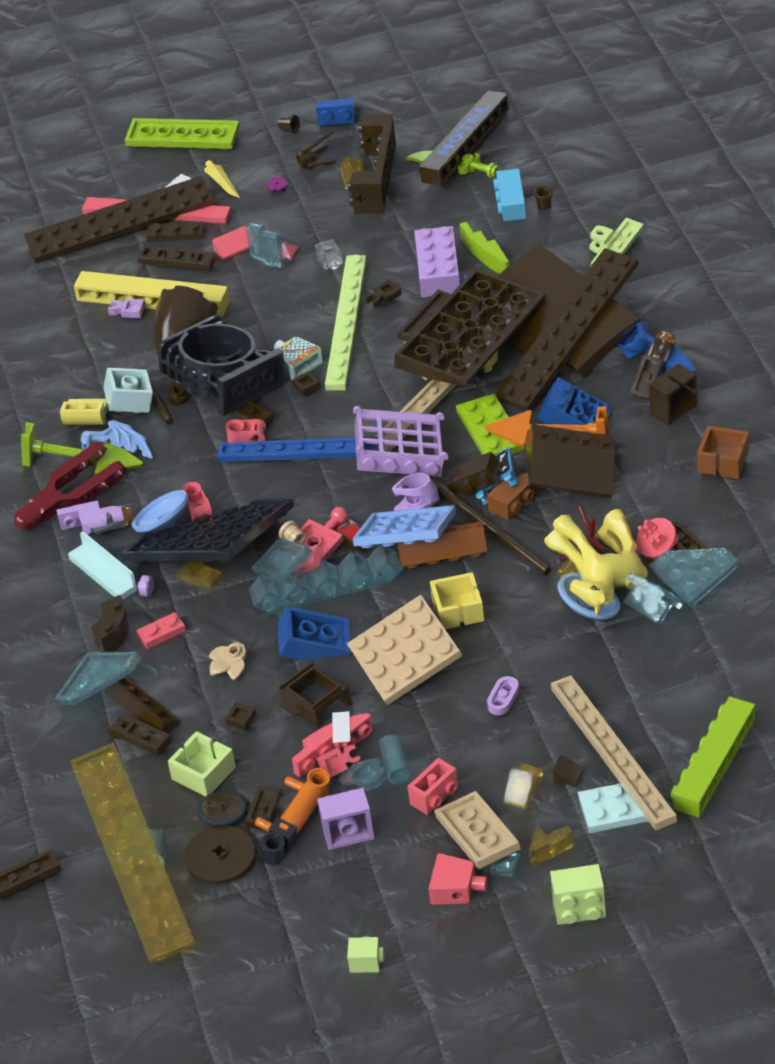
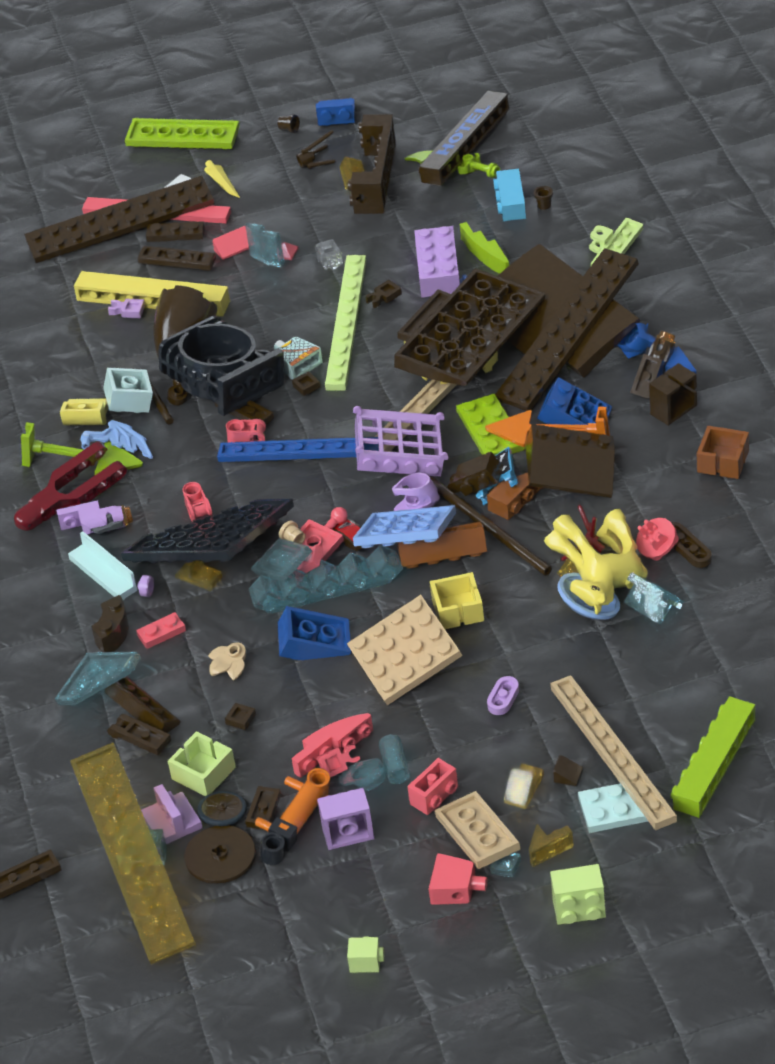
light blue dish [132,490,188,533] -> none
magenta plant [267,177,288,191] -> none
dark brown piece [279,661,353,728] -> none
white sticker [332,711,350,743] -> none
clear light blue plate [649,548,741,608] -> none
none -> lavender bracket [140,784,203,847]

